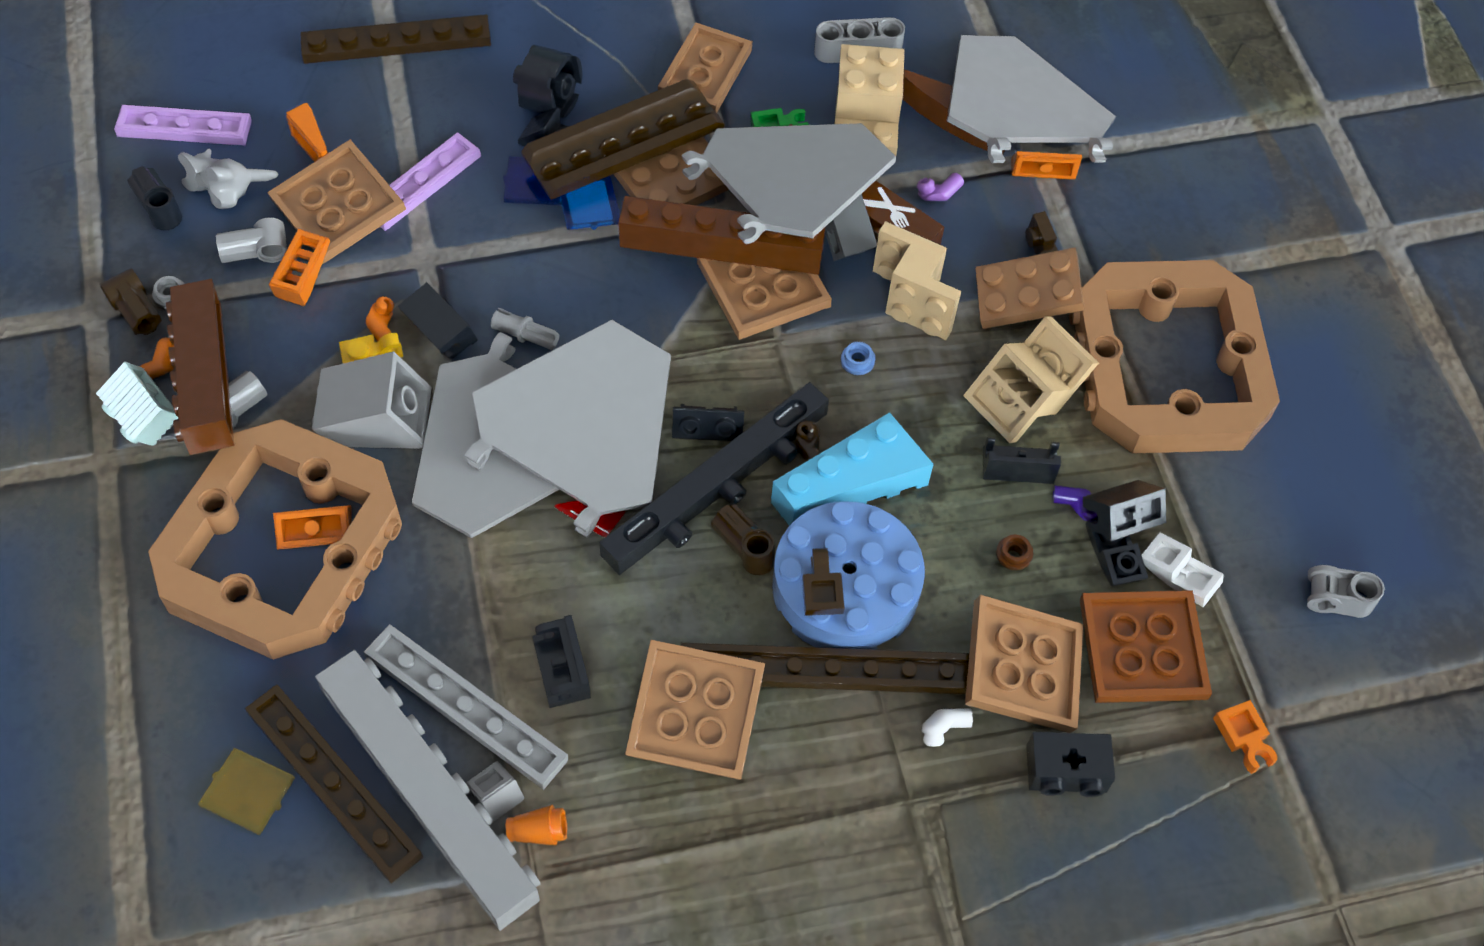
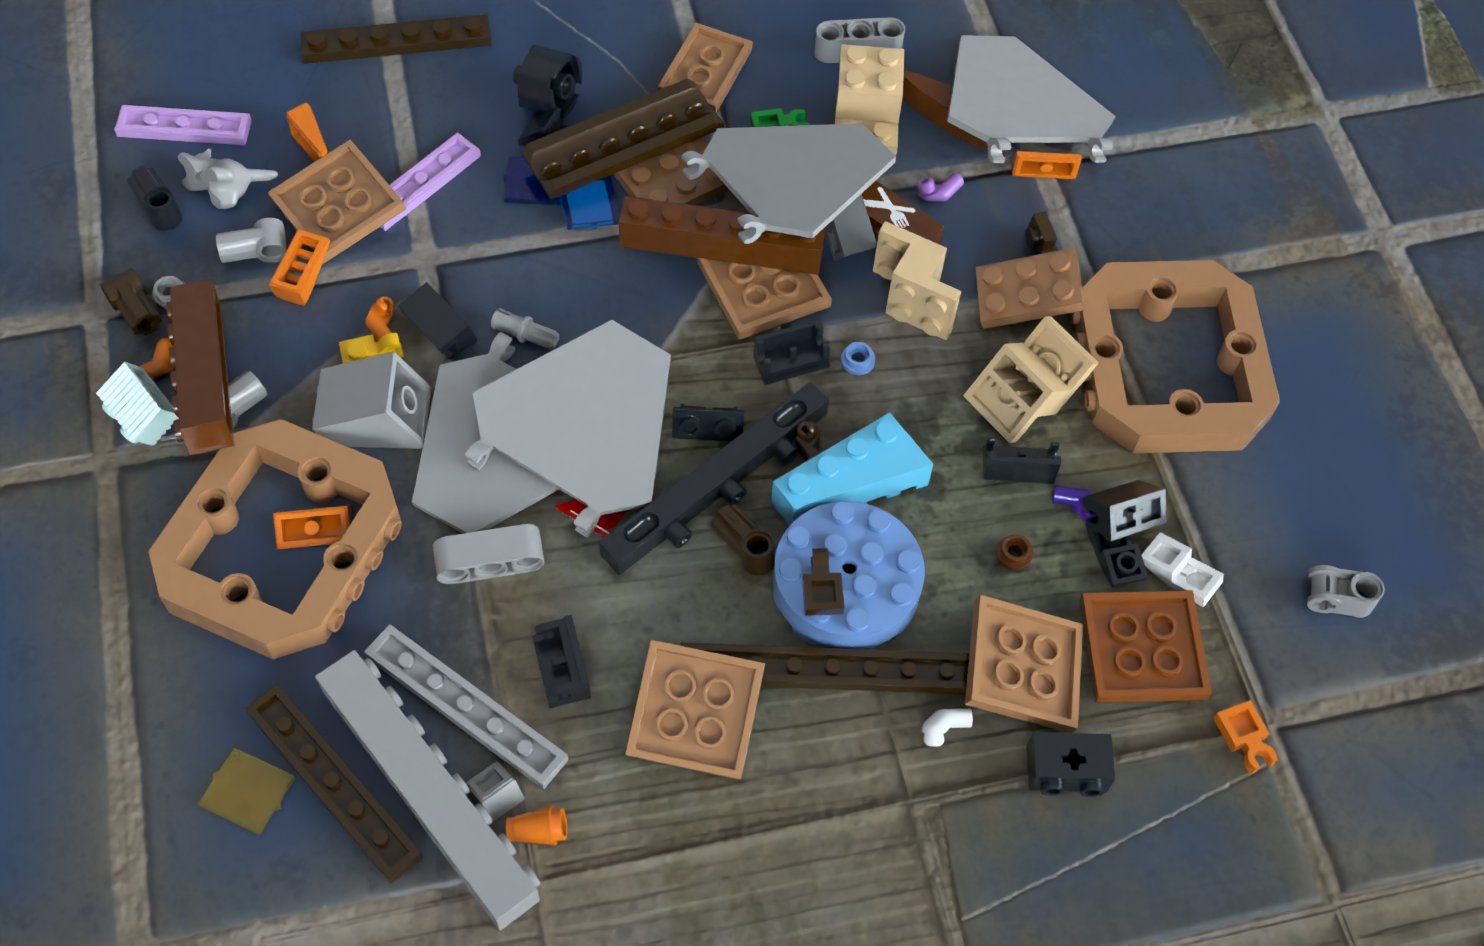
none -> light grey beam [433,524,544,584]
none -> black hinge [753,319,830,385]

